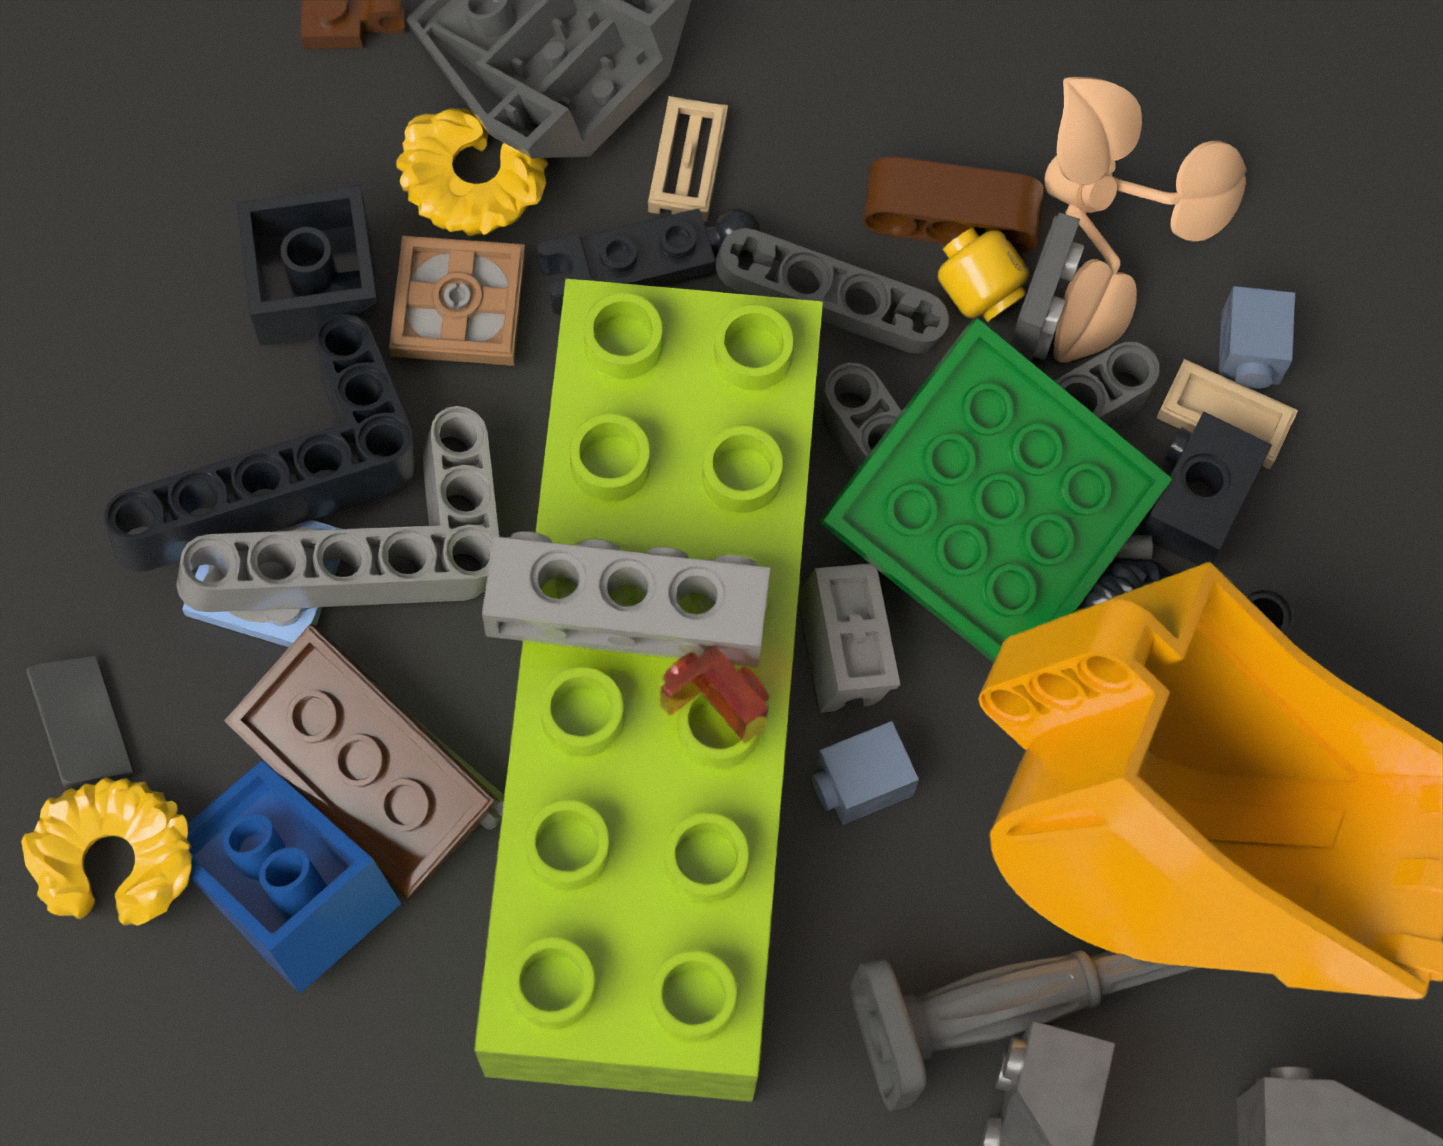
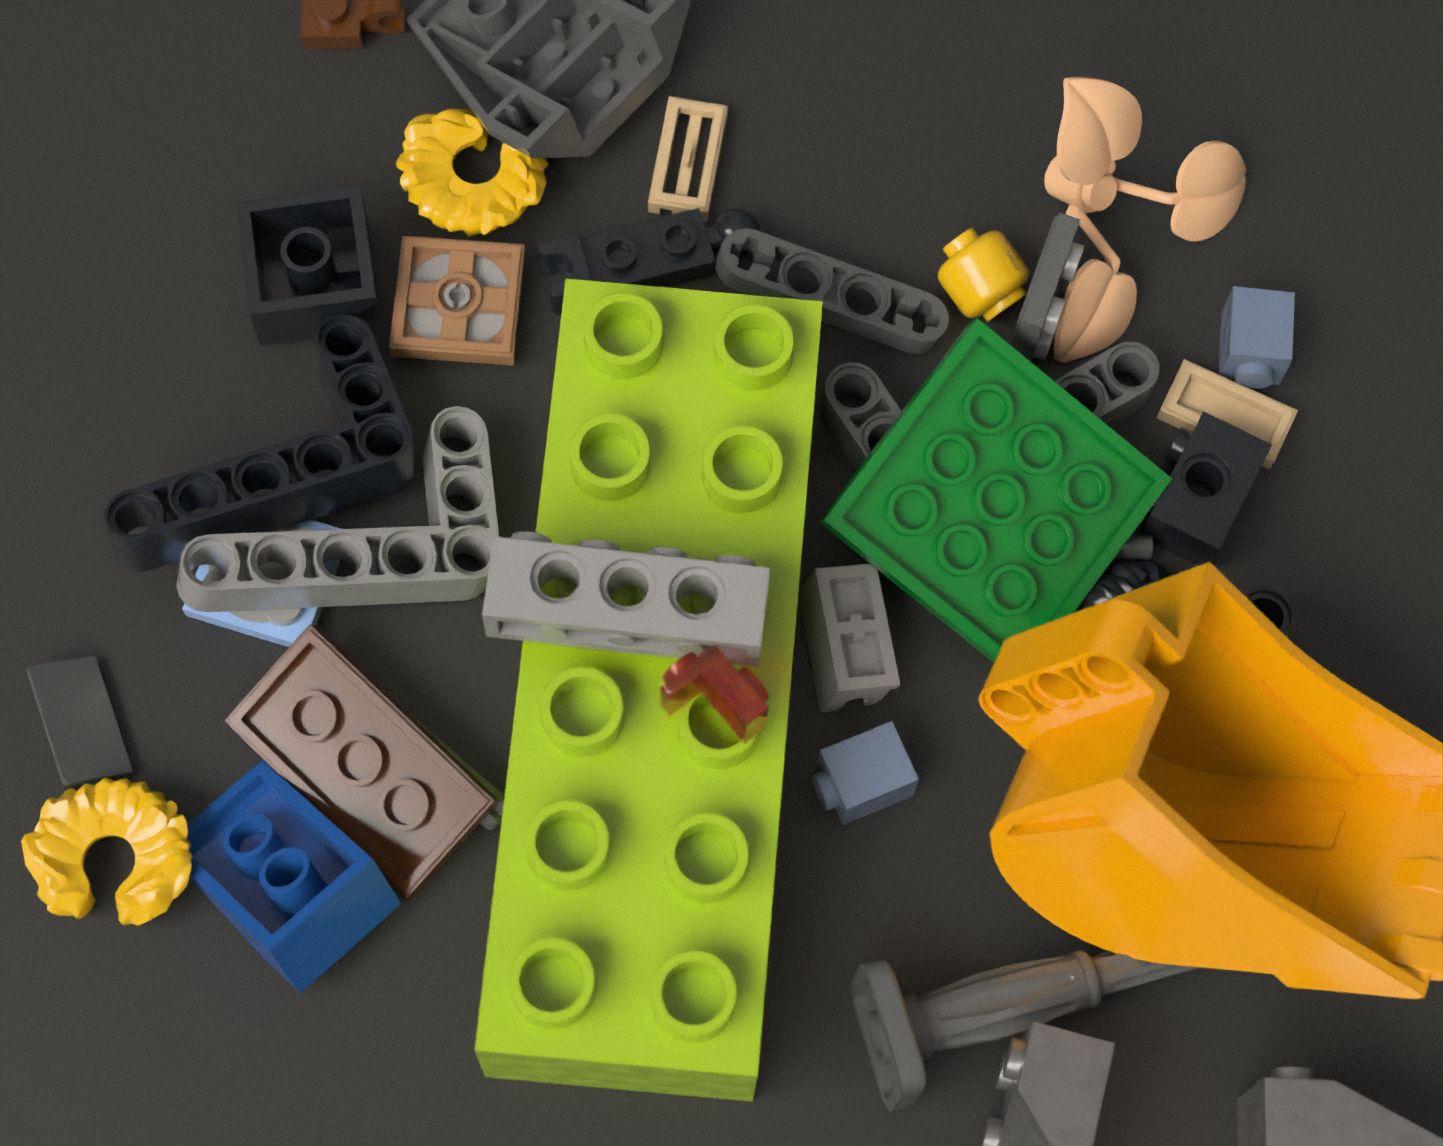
reddish brown beam [863,157,1044,253] -> none

